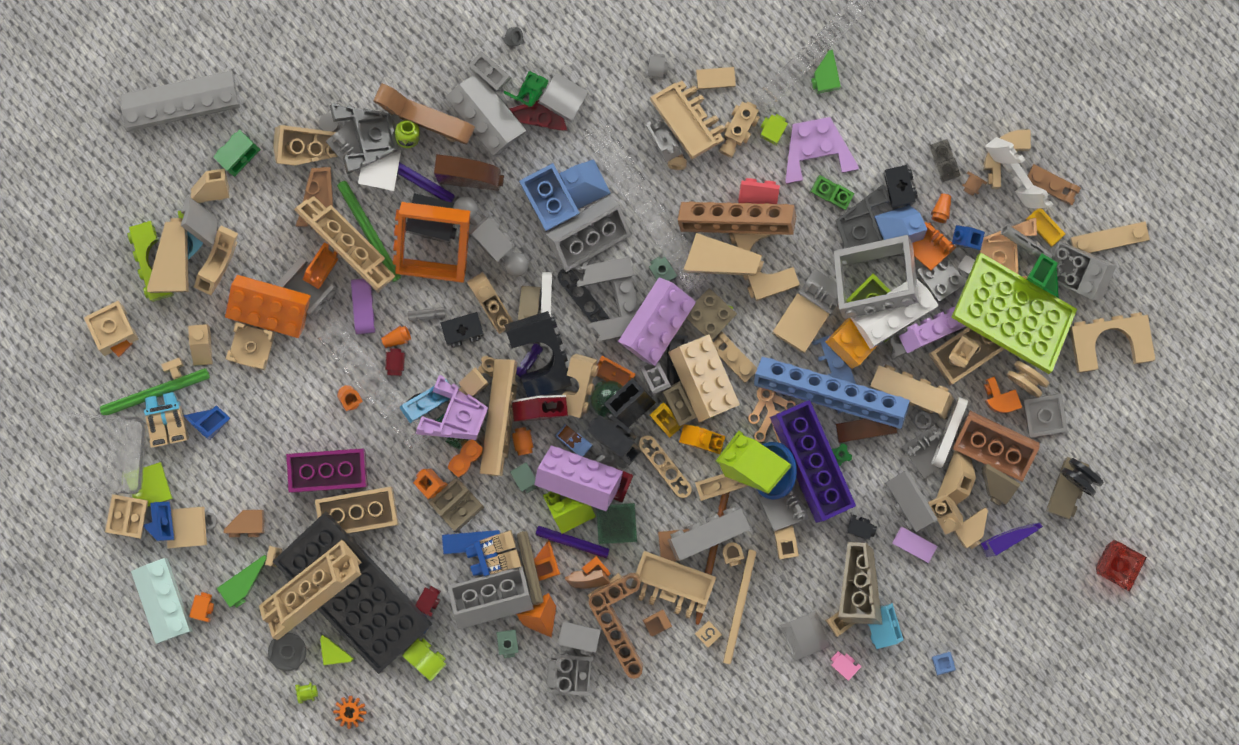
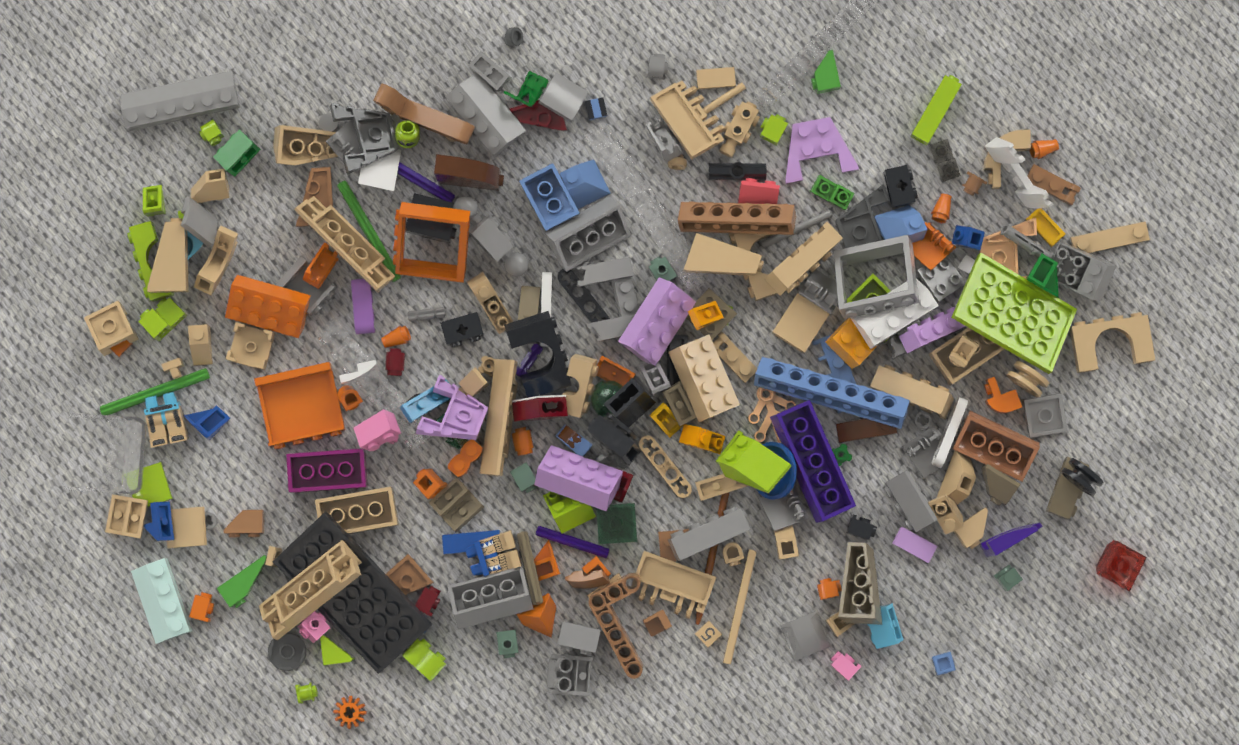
none -> lime brick [138,297,187,341]
none -> lime slope [142,185,166,217]
none -> lime plate [199,119,224,146]
none -> orange panel [254,362,345,449]
none -> bright pink brick [297,611,331,643]
none -> white slope [339,360,378,384]
none -> bright pink brick [354,409,401,451]
none -> medium nougat wing [386,554,434,595]
none -> tile [585,97,608,120]
none -> light orange slope [688,301,724,330]
none -> tan bar [702,83,746,115]
none -> black piece [709,162,767,181]
none -> light grey bar [760,210,833,249]
none -> tan wedge [765,221,843,296]
none -> orange plate [817,578,842,600]
none -> lime brick [910,75,962,146]
none -> sand green brick [994,564,1023,591]
none -> orange cone [1029,139,1059,159]

